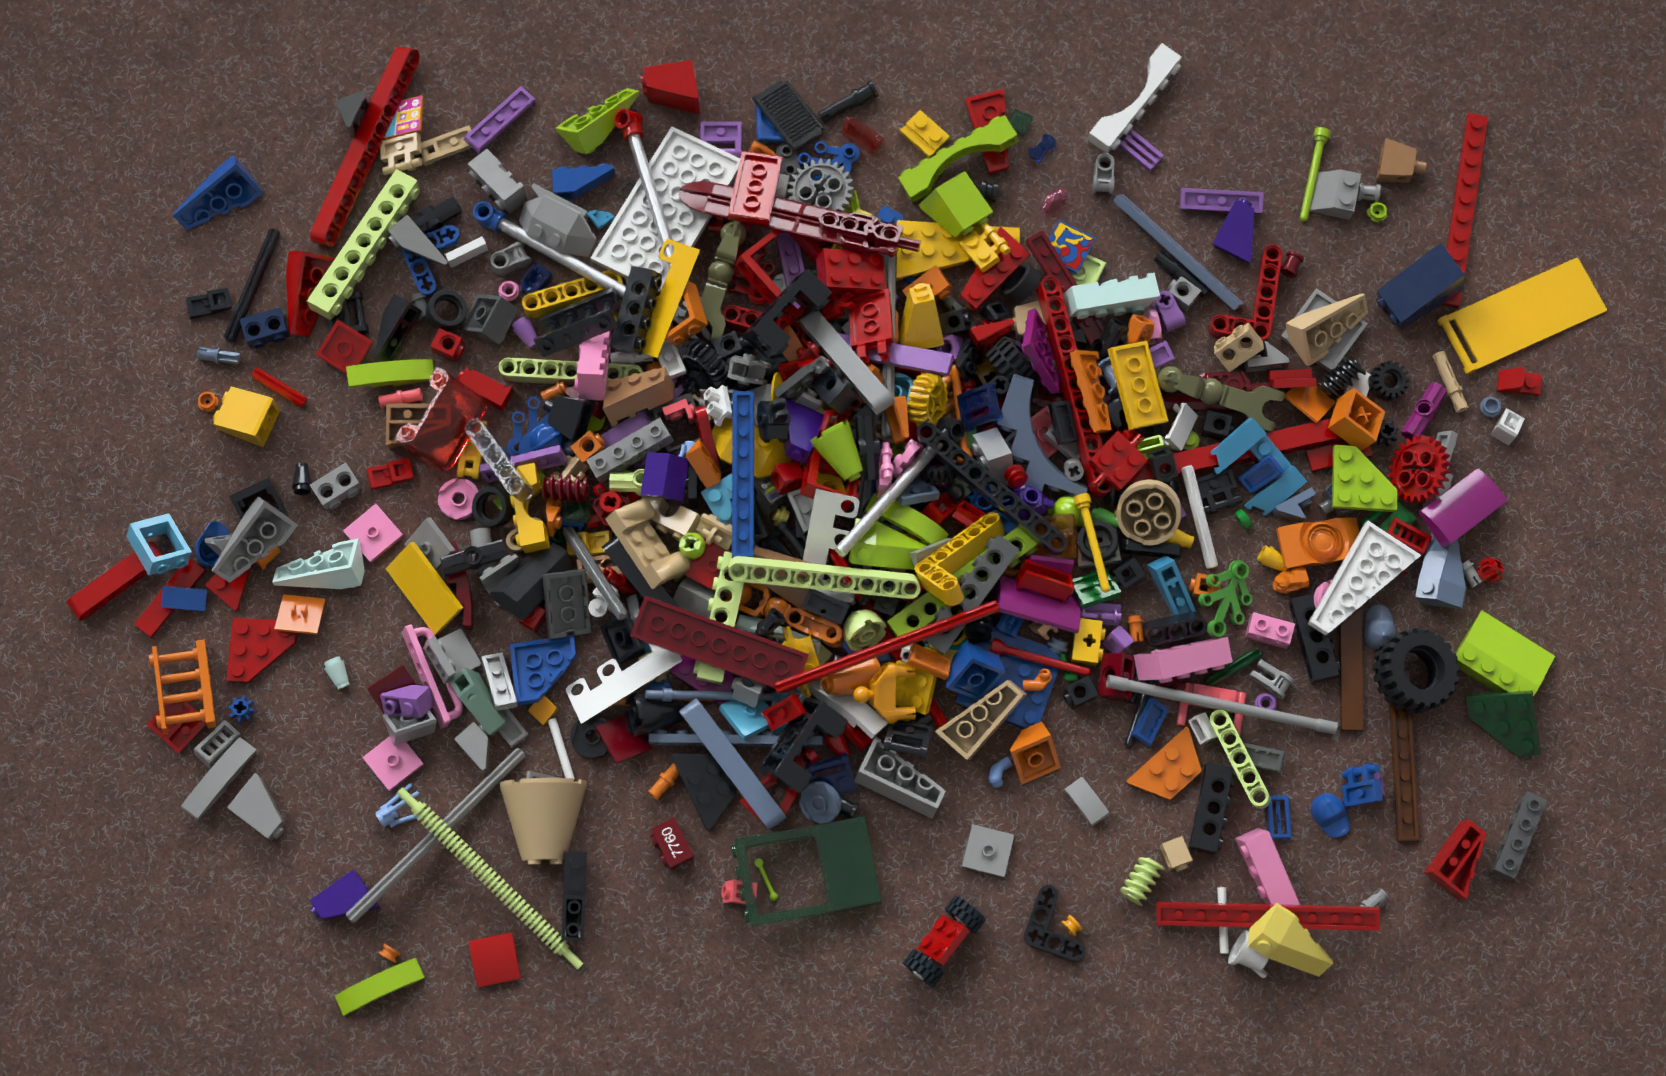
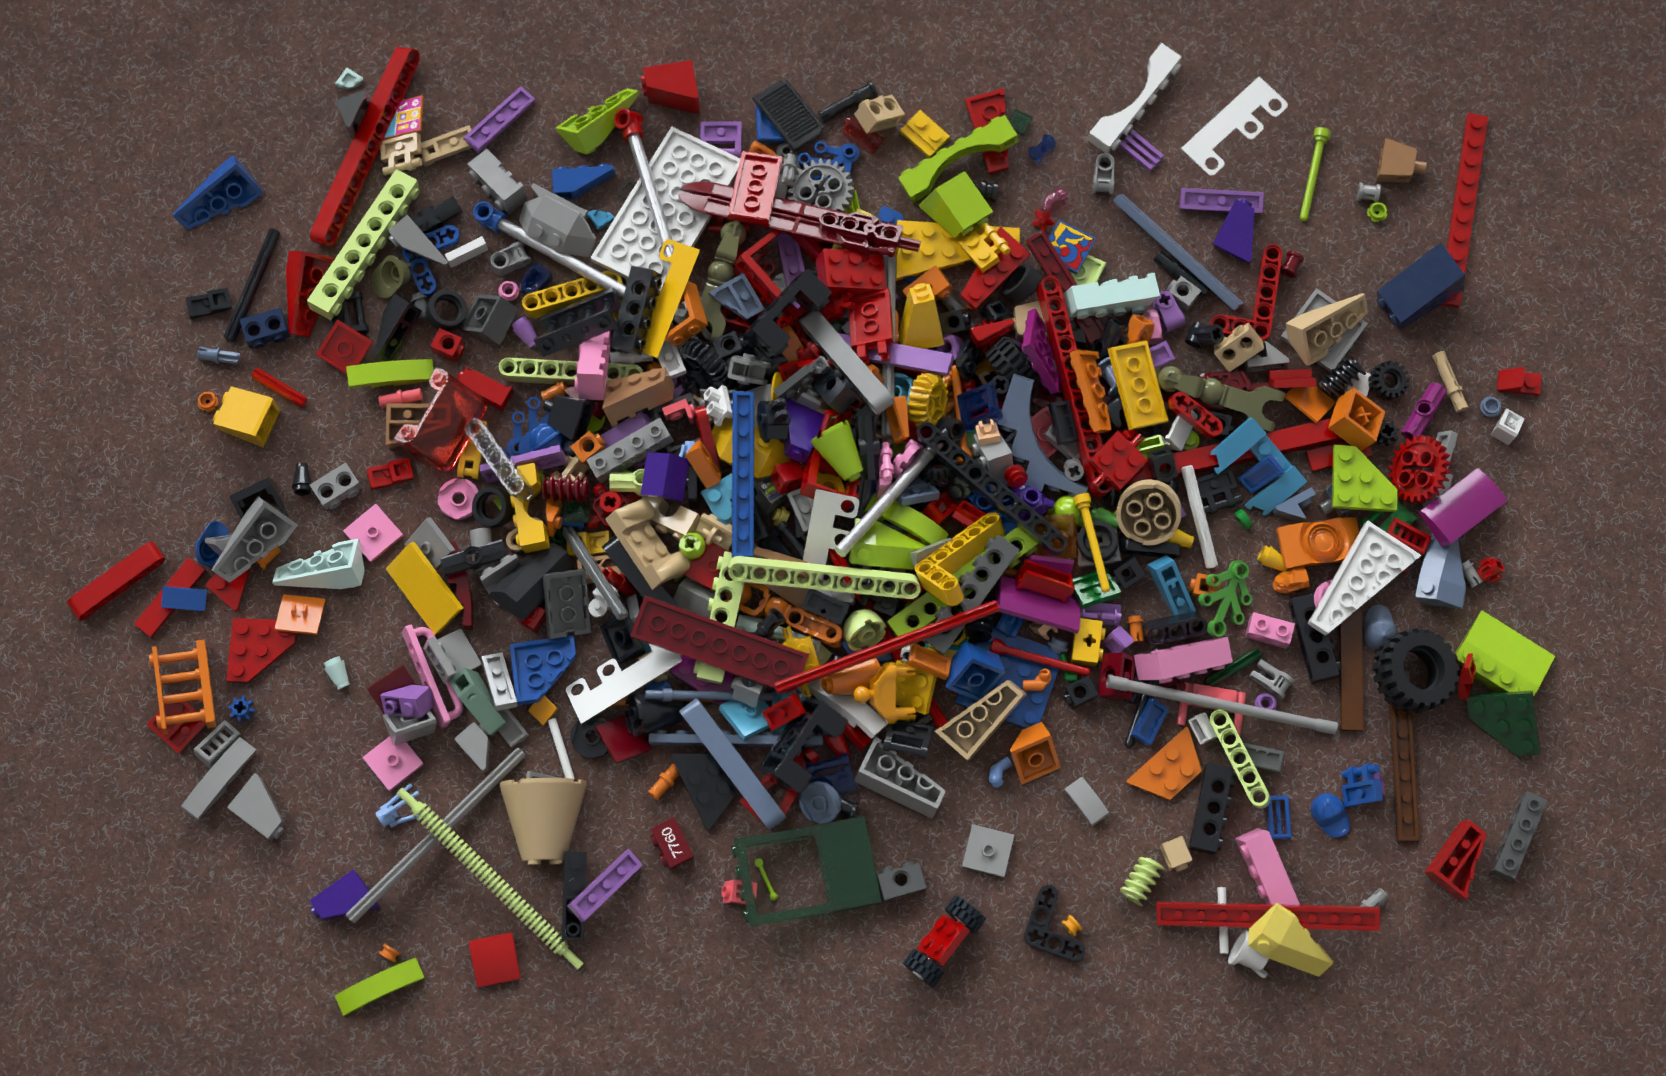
medium azure window [126,513,192,575] -> none
light grey slope [1310,170,1361,220] -> none
yellow flag [1437,258,1607,375] -> none
none -> light aqua tile [335,68,364,89]
none -> olive piece [371,255,412,298]
none -> medium lavender plate [567,849,642,922]
none -> sand blue wing [708,273,764,321]
none -> light grey axle [781,153,797,186]
none -> tan brick [854,95,905,134]
none -> dark grey brick [877,861,926,902]
none -> light nougat tile [975,419,1001,446]
none -> red plant [1031,209,1055,232]
none -> red beam [1168,392,1223,438]
none -> white piece [1181,77,1288,175]
none -> black piece [1185,322,1225,349]
none -> red slope [1458,653,1476,700]

